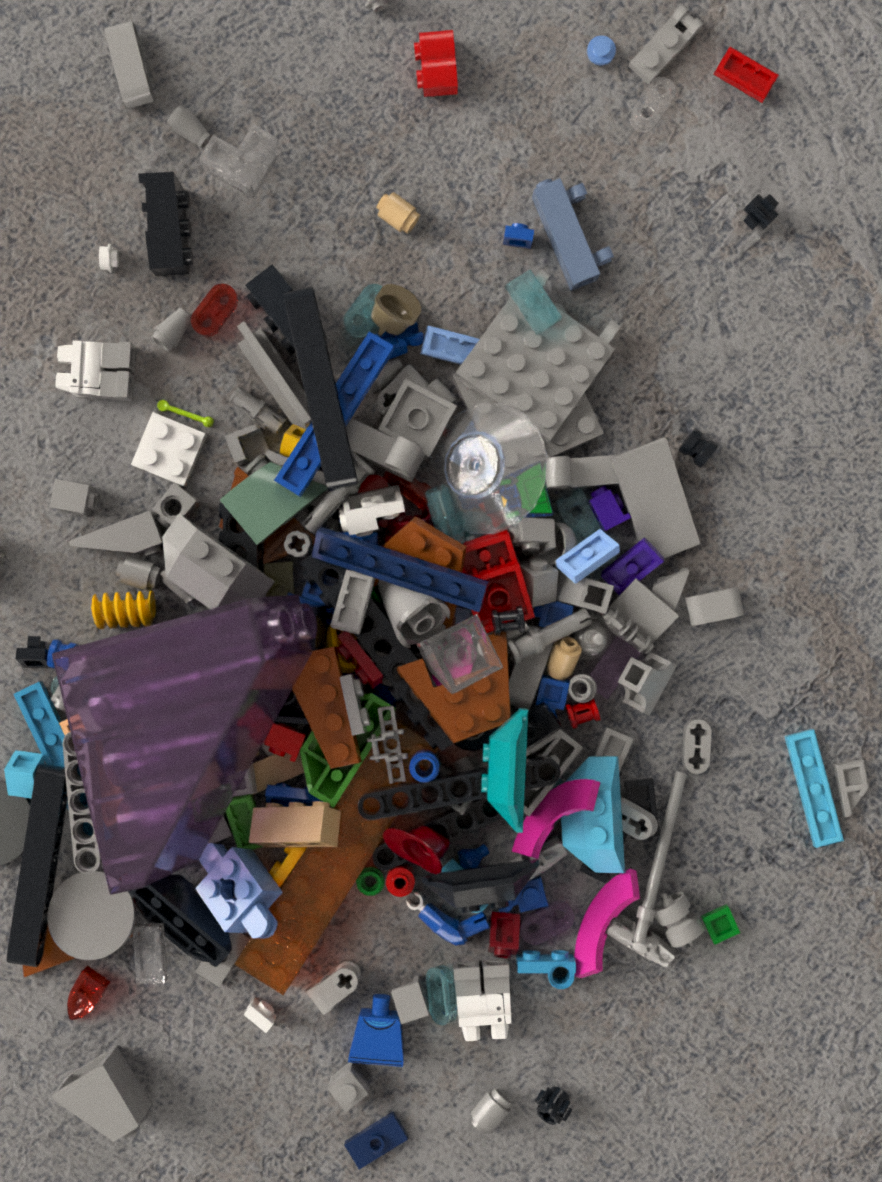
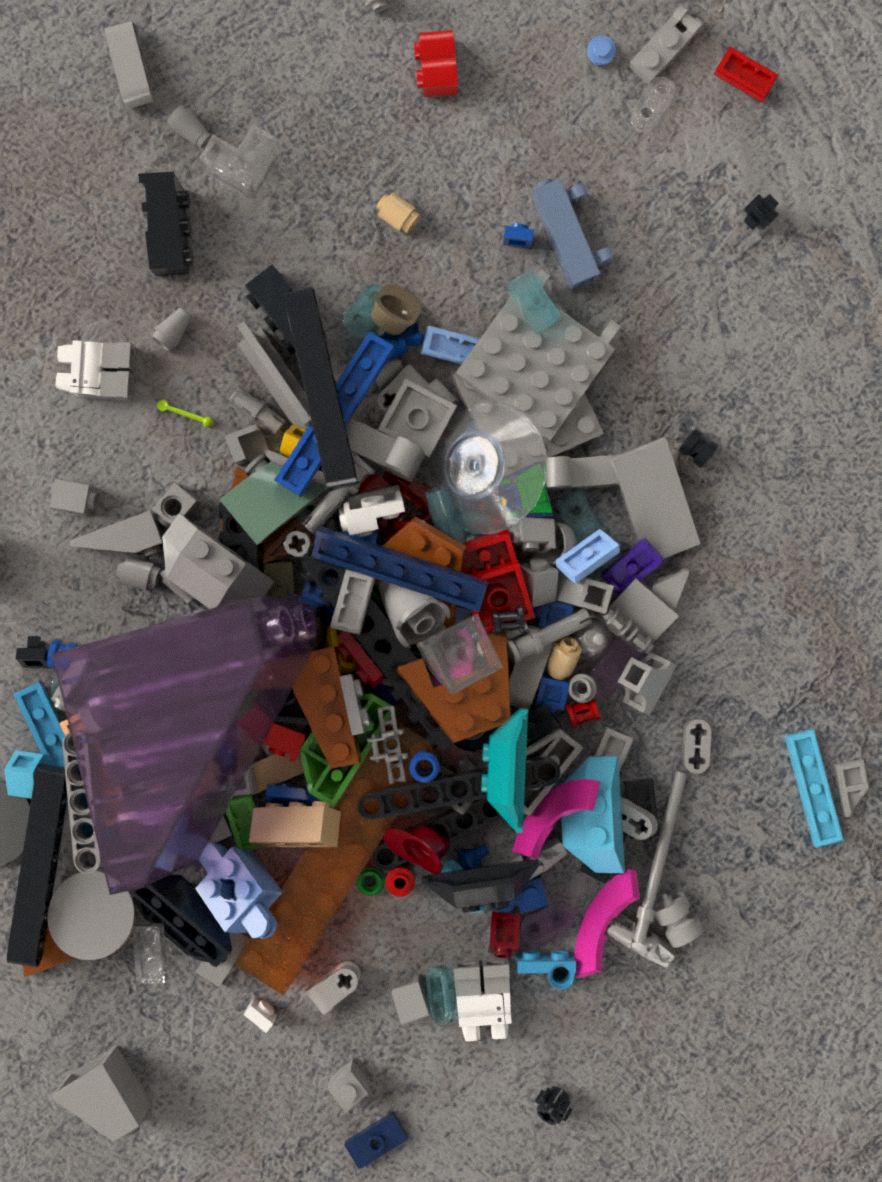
clear red plate [67,965,110,1020] -> none
yellow piece [91,591,156,629] -> none
white plate [99,244,119,273] -> none
white plate [131,412,207,487] -> none
clear red plate [191,283,238,337] -> none
yellow plate [269,847,307,887] -> none
blue torso [348,994,404,1067] -> none
blue arm [406,890,490,946] -> none
light grey brick [470,1087,512,1134] -> none
dark purple brick [587,486,631,532] -> none
light grey beam [685,587,744,626] -> none
green plate [700,904,740,945] -> none

